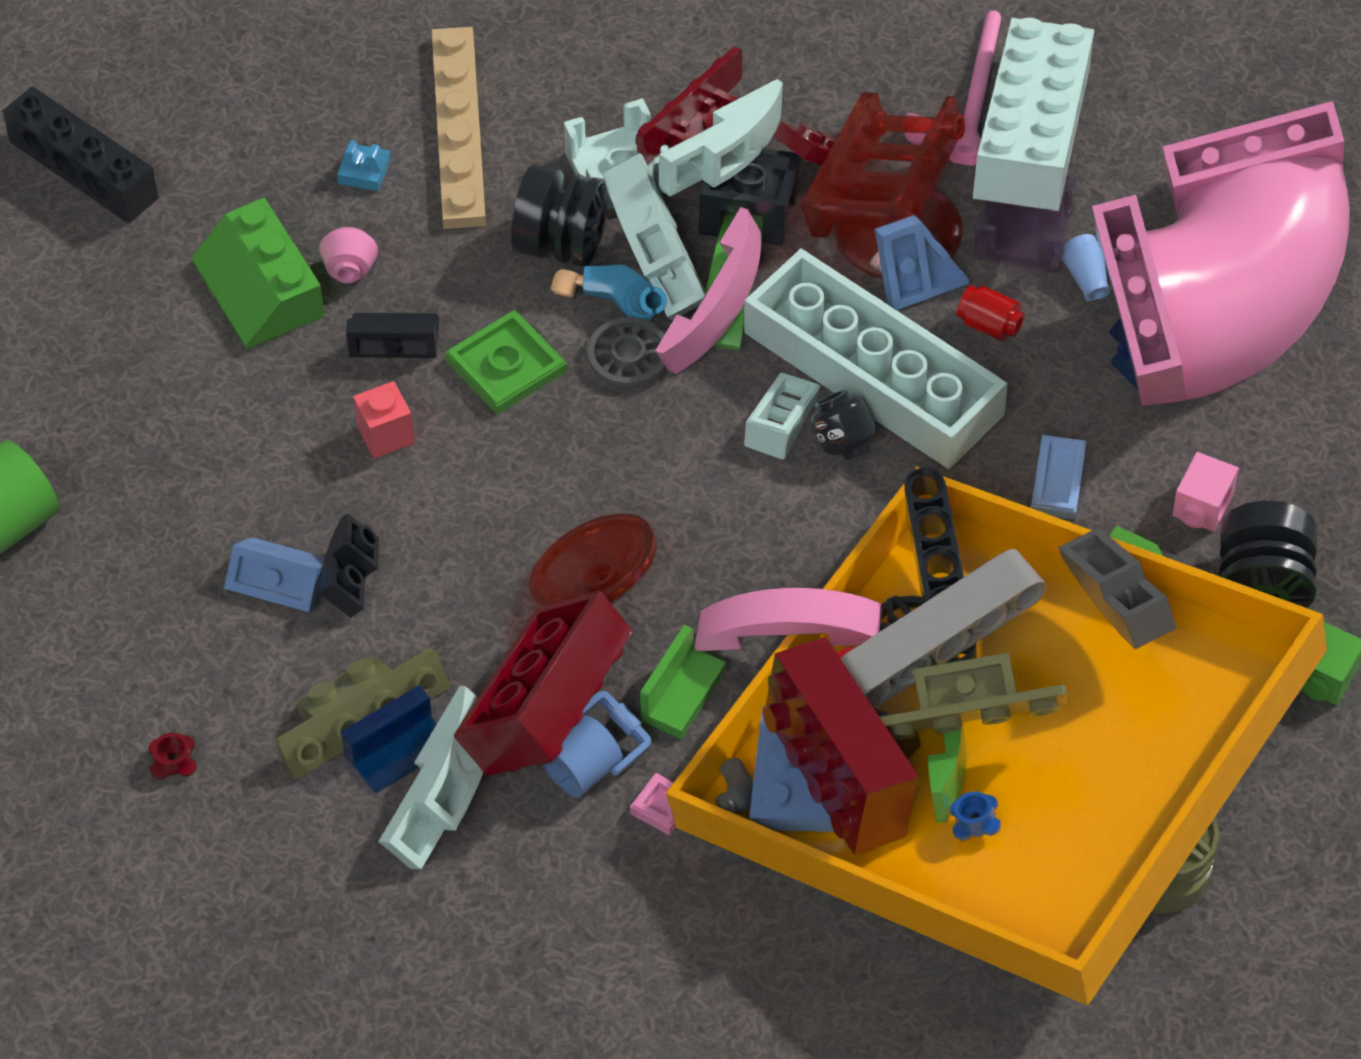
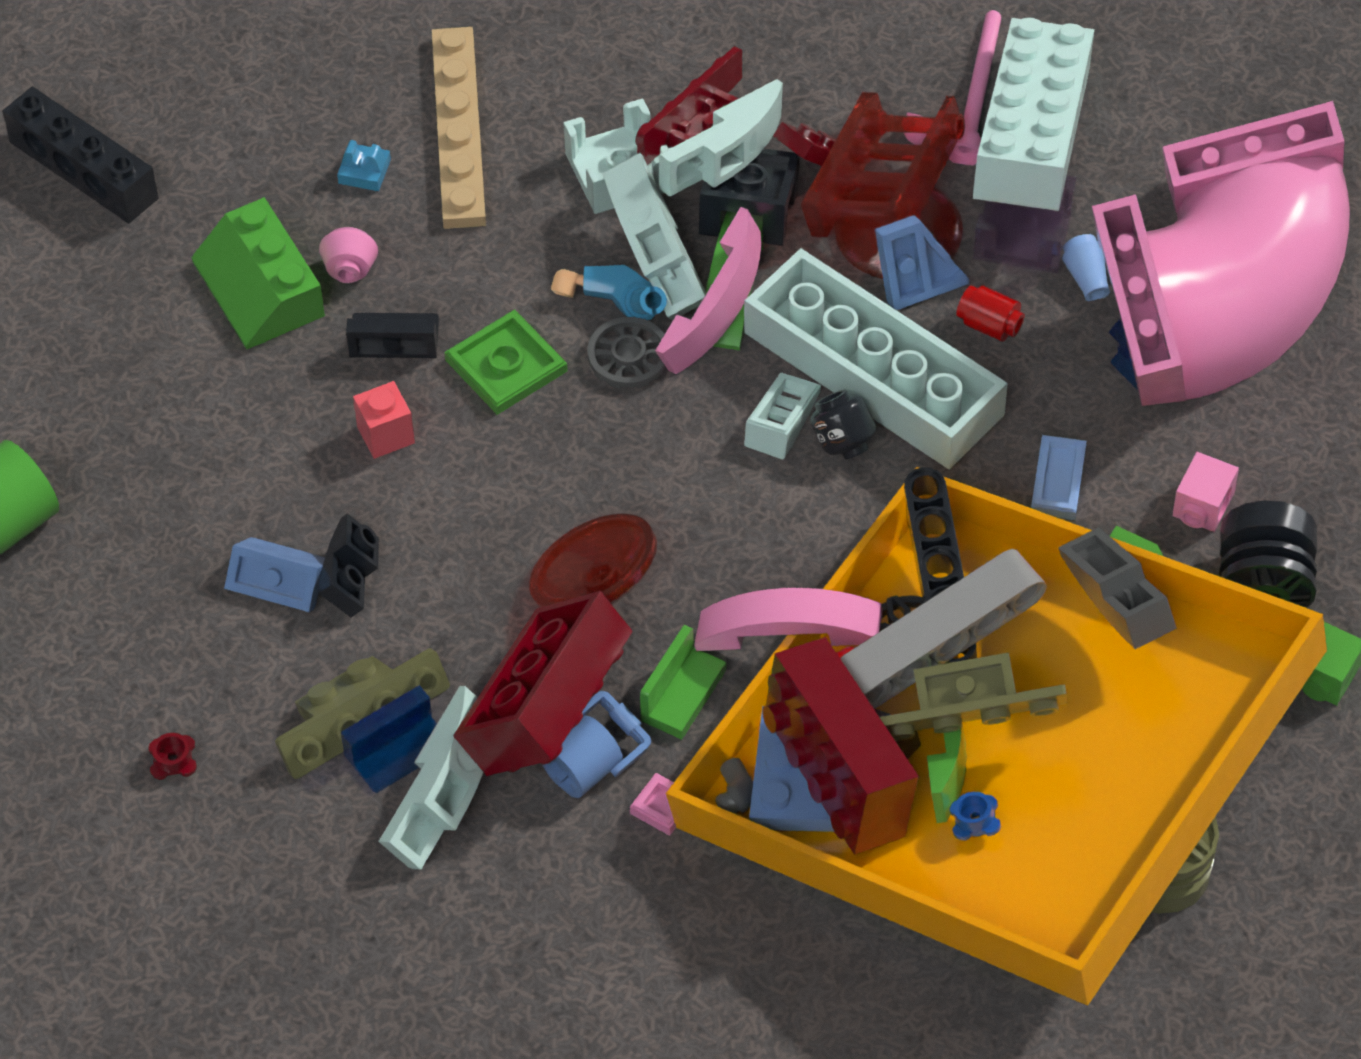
black wheel [511,164,608,267] -> none

